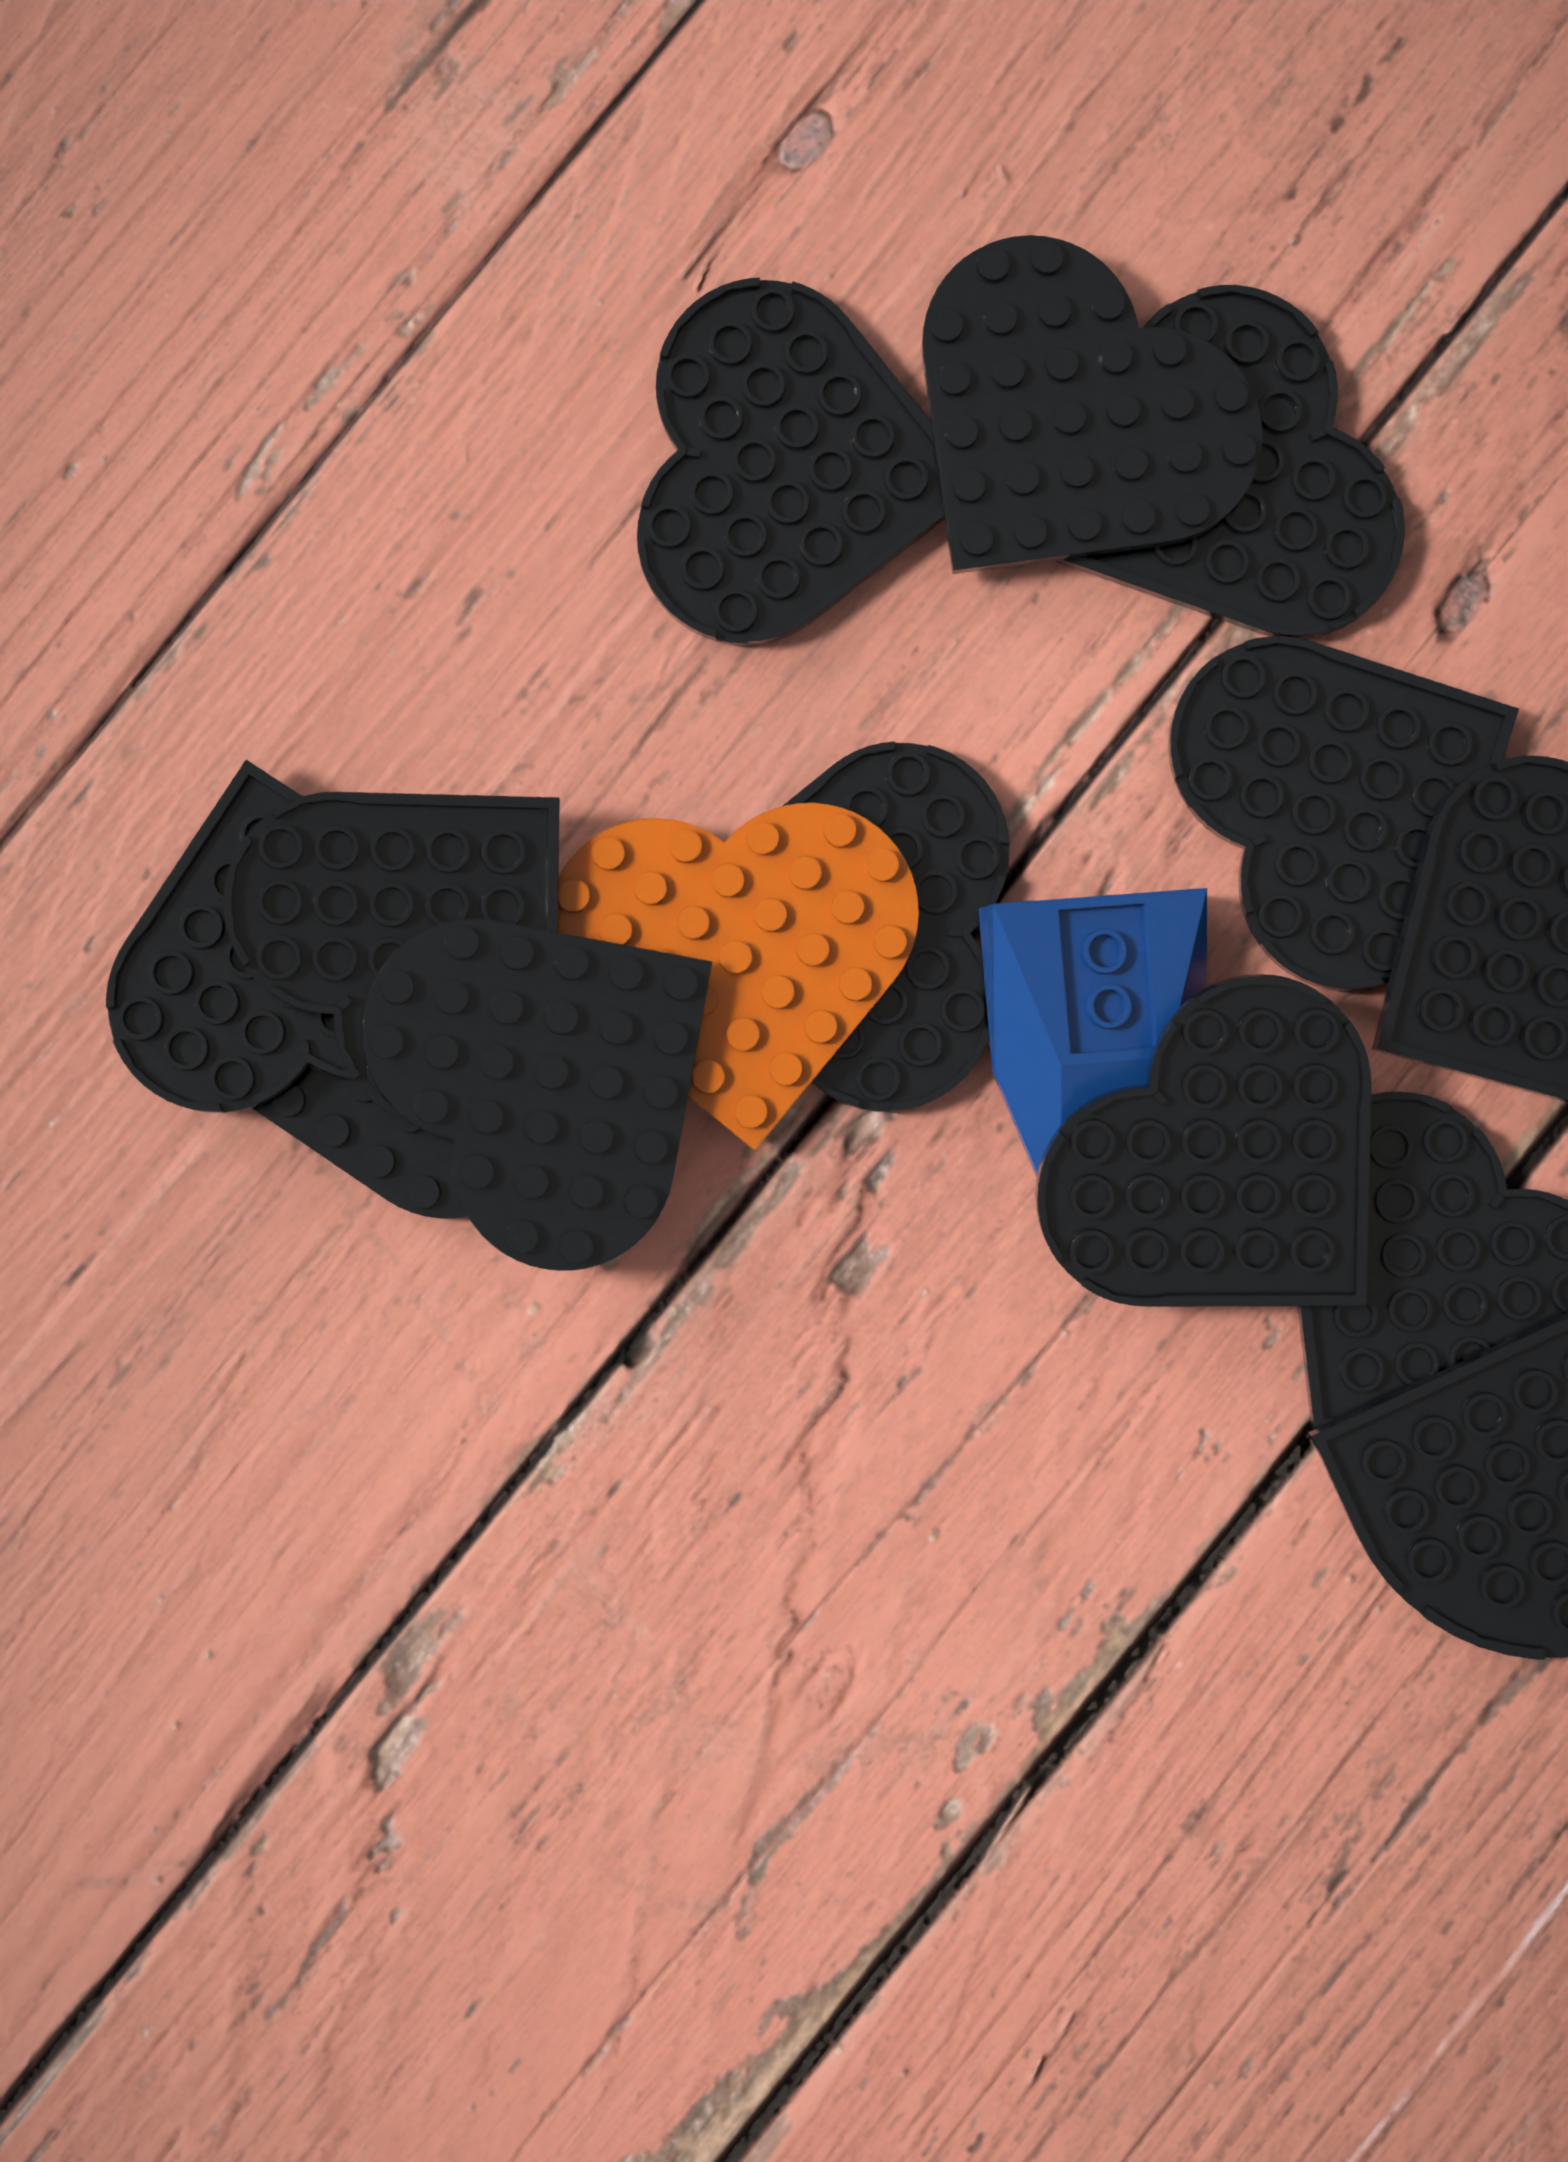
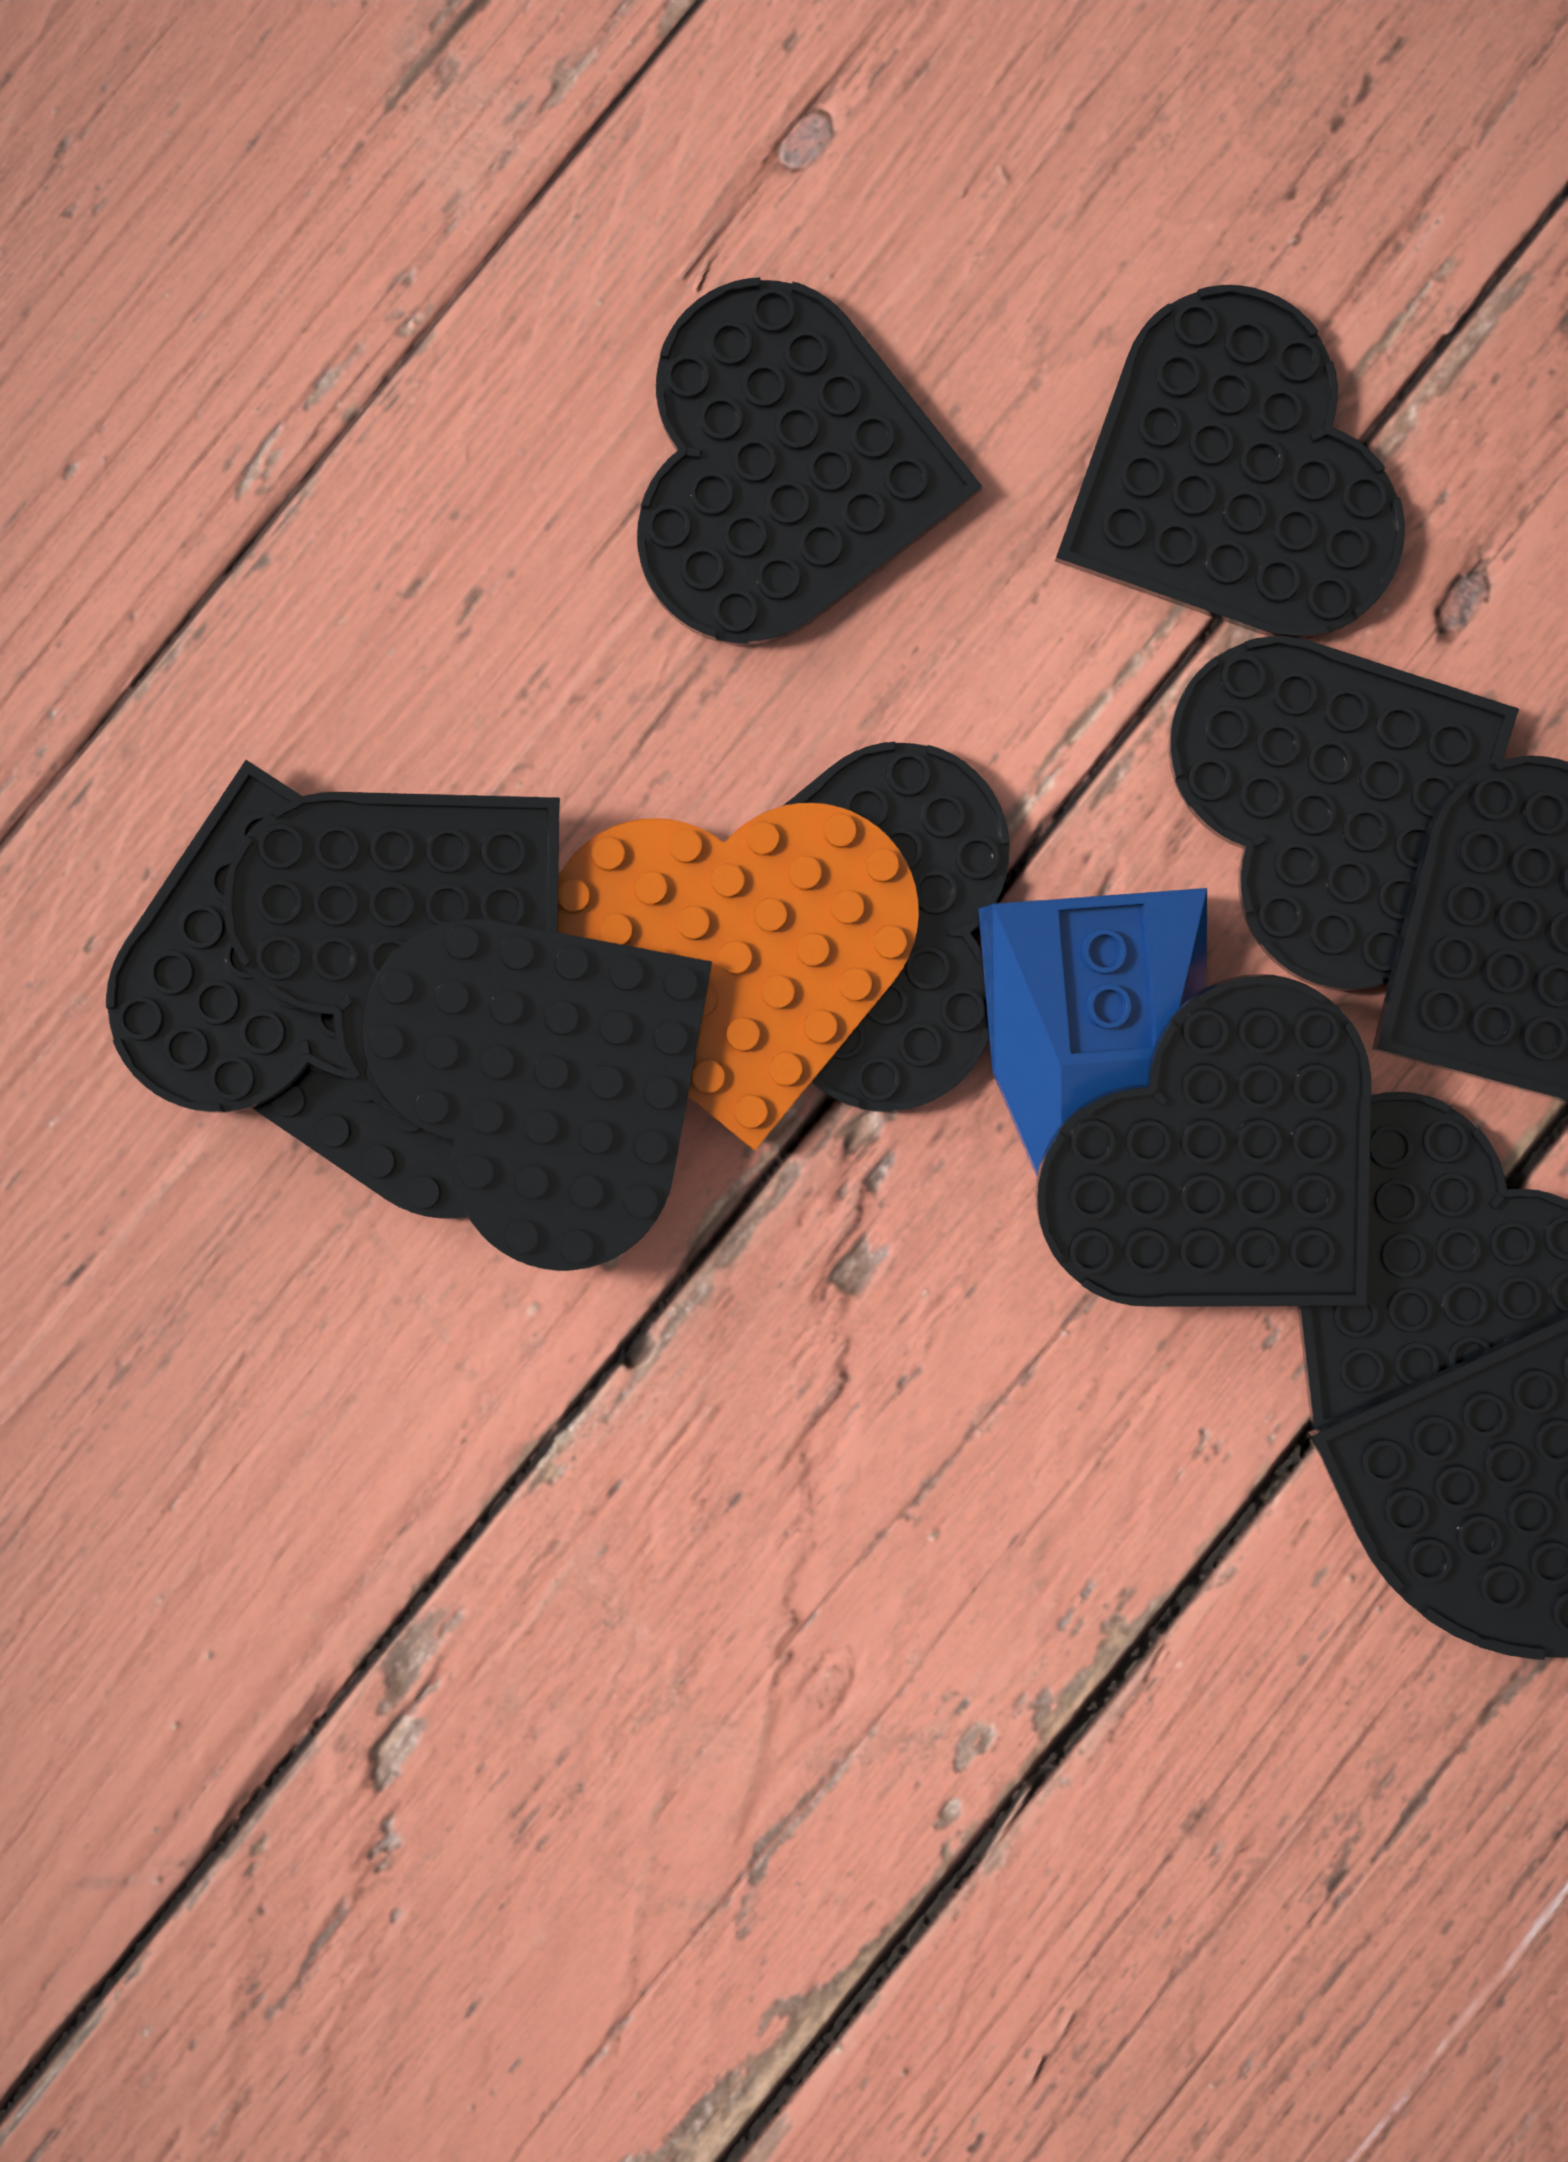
black plate [922,235,1263,574] -> none

